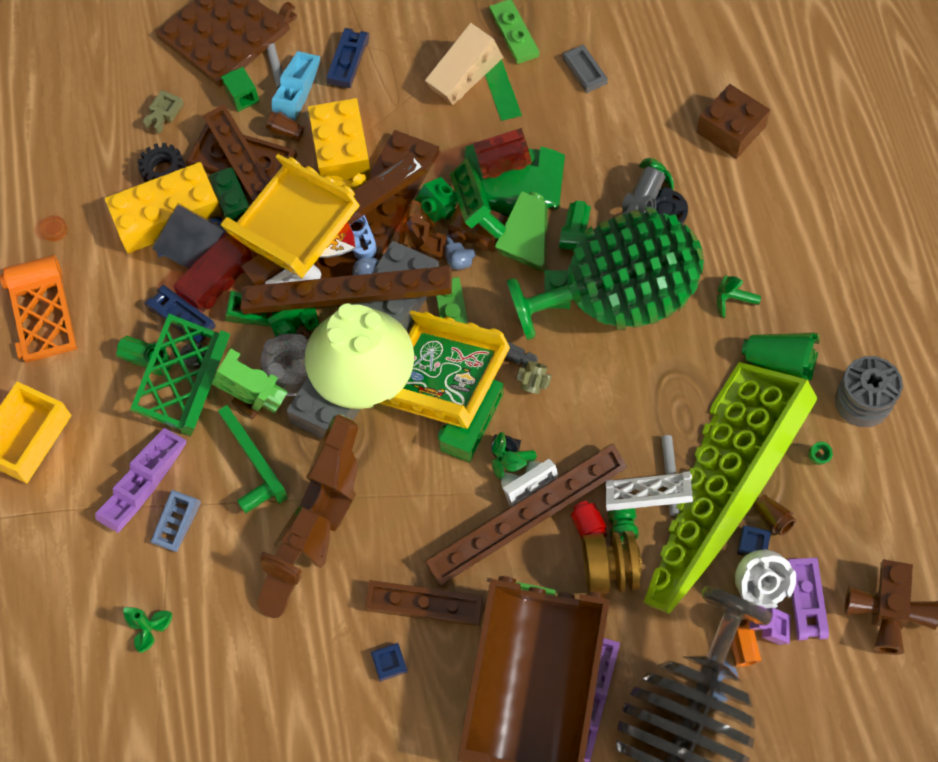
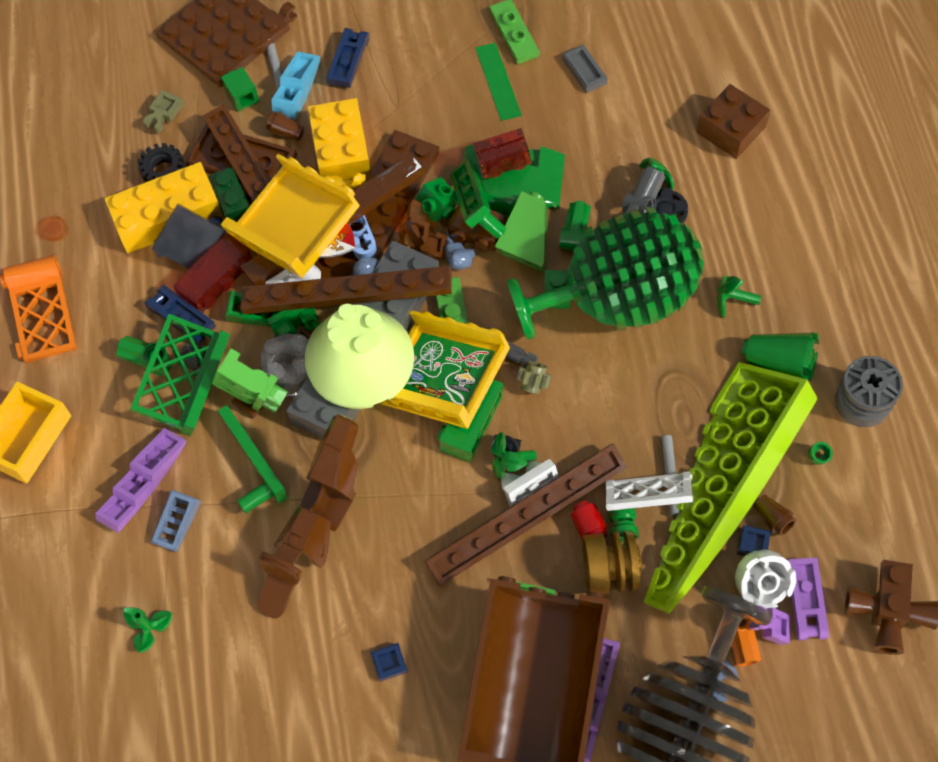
reddish brown plate [364,580,483,627] -> none
tan wedge [425,23,503,105] -> none

